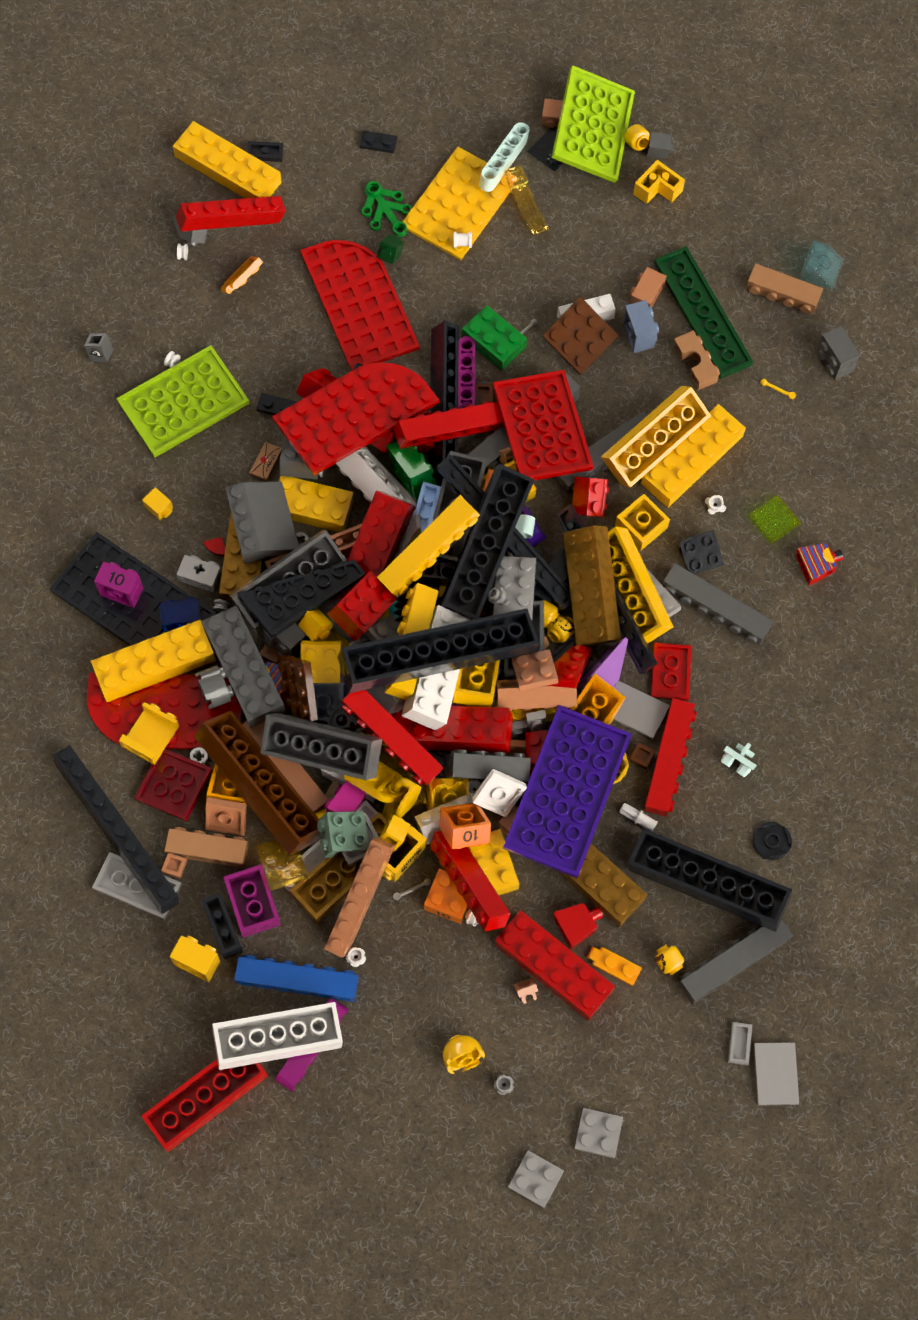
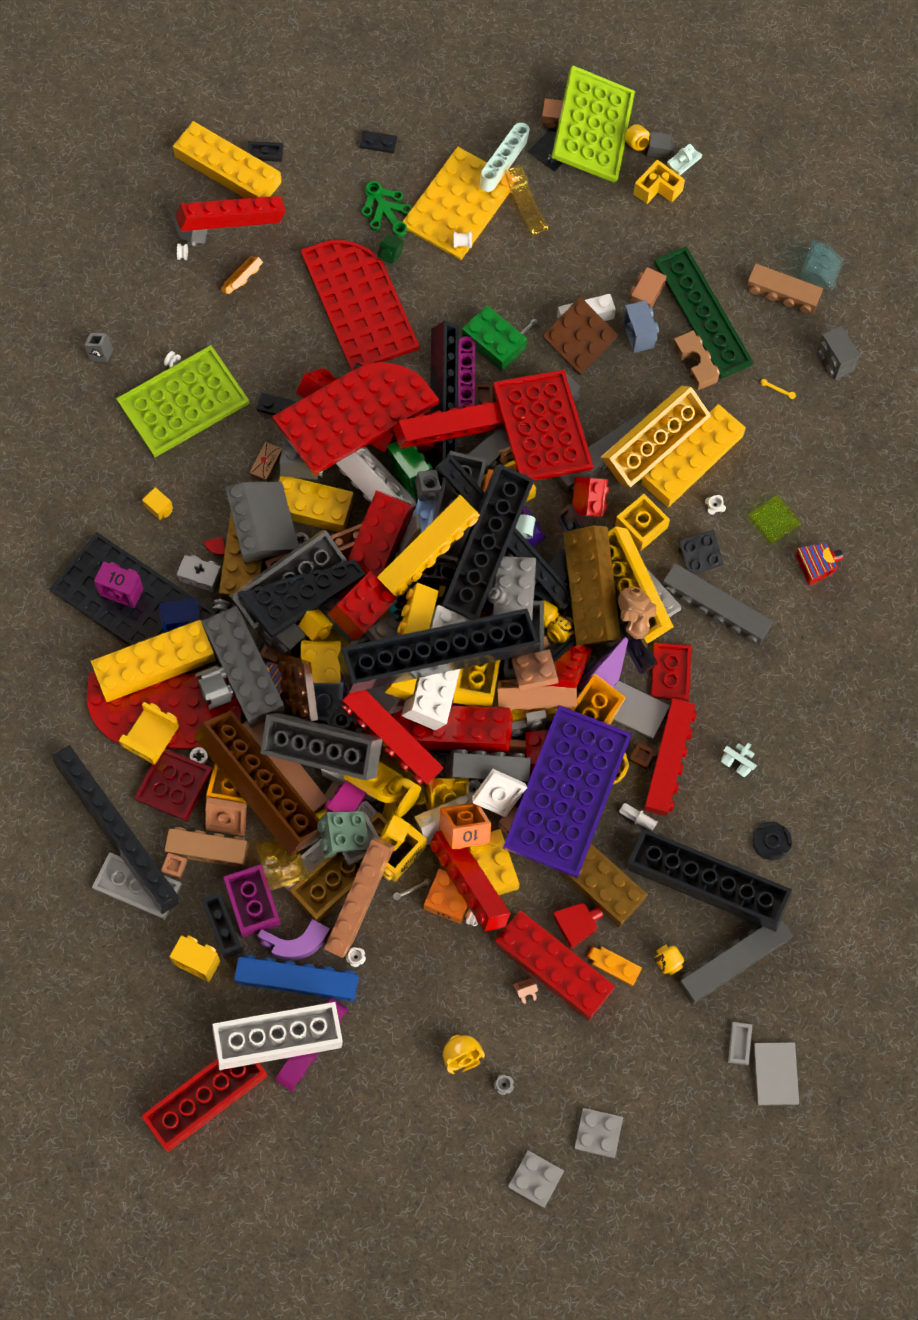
none -> medium lavender arch [258,919,331,960]
none -> dark grey brick [415,470,441,502]
none -> medium nougat head [618,587,656,639]
none -> light aqua hips [667,144,702,176]

